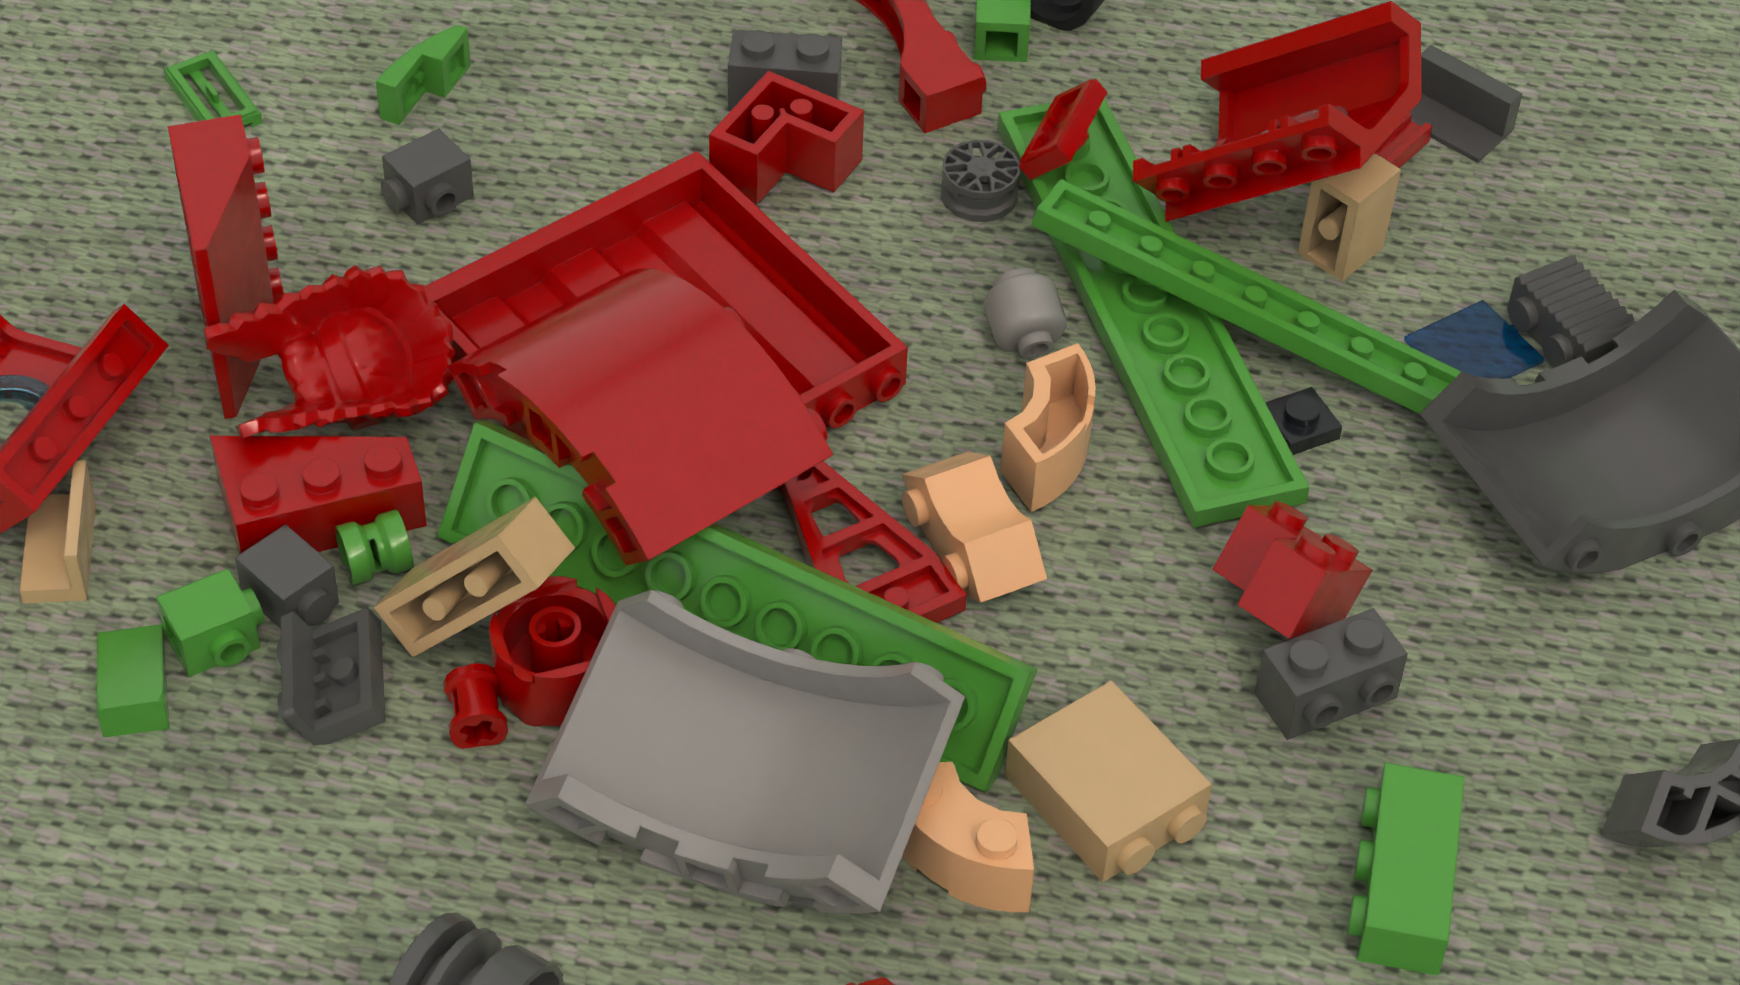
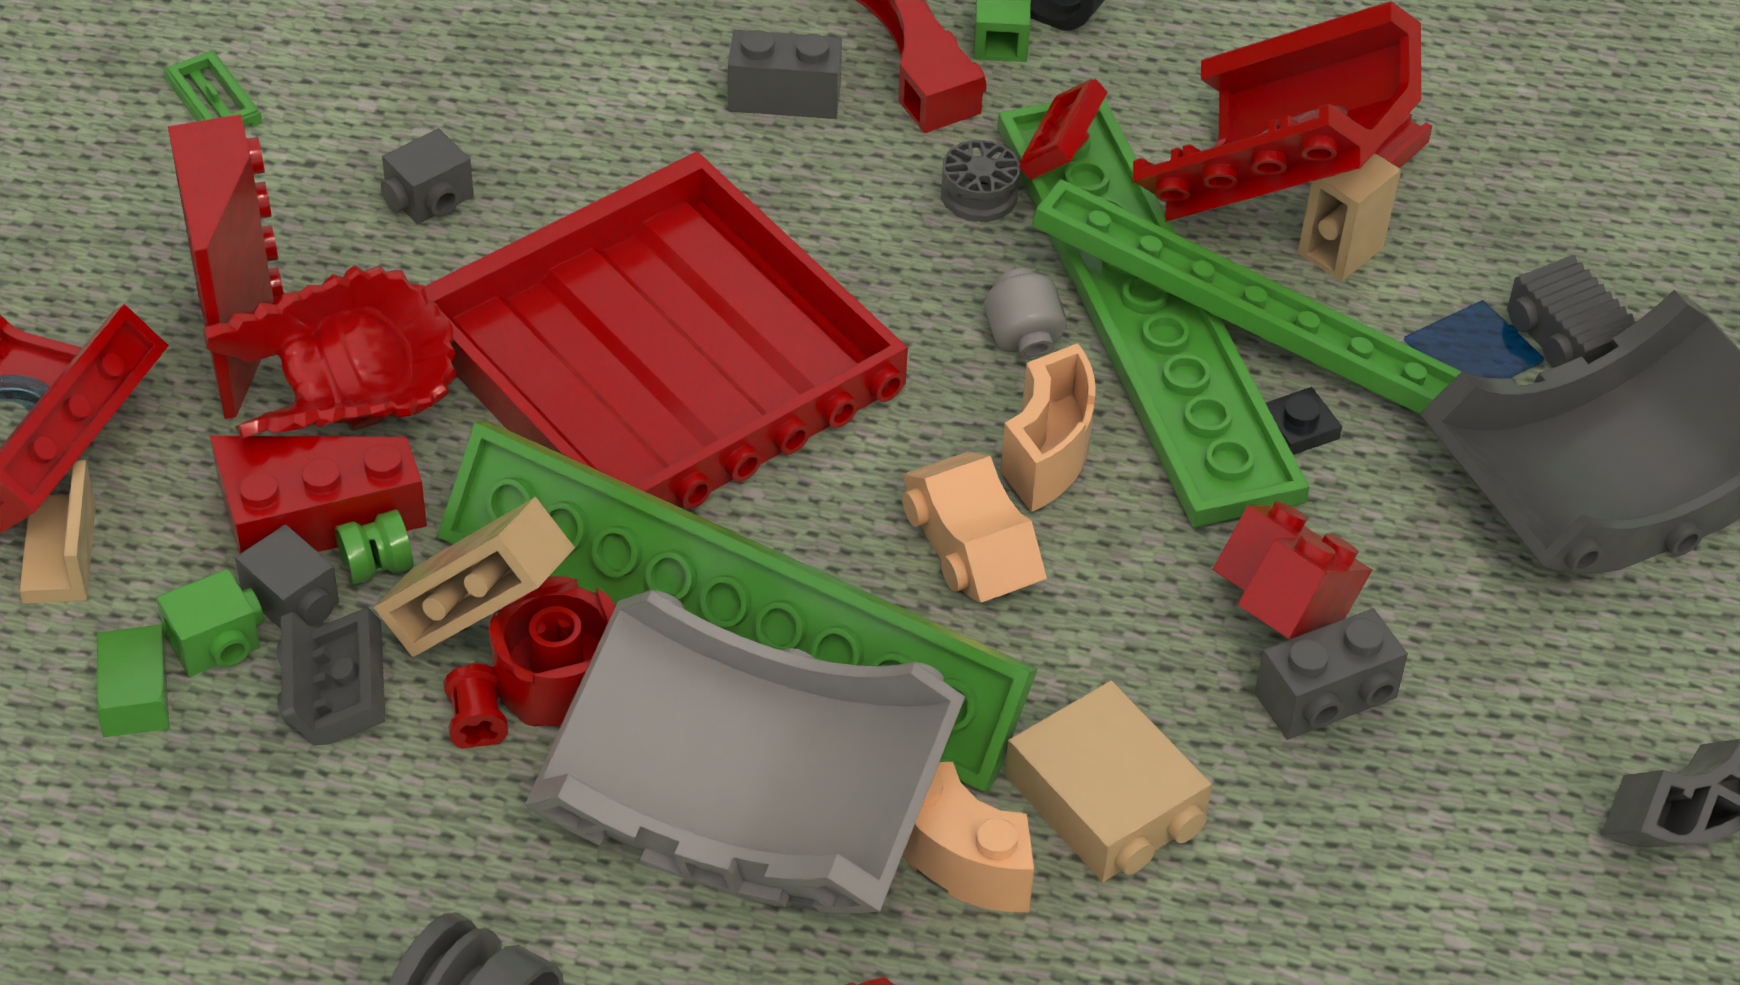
bright green slope [376,25,471,125] -> none
red panel [447,269,833,566] -> none
red brick [709,71,864,205] -> none
red plate [777,461,967,623] -> none
bright green brick [1347,762,1465,976] -> none
dark grey panel [1410,45,1523,163] -> none

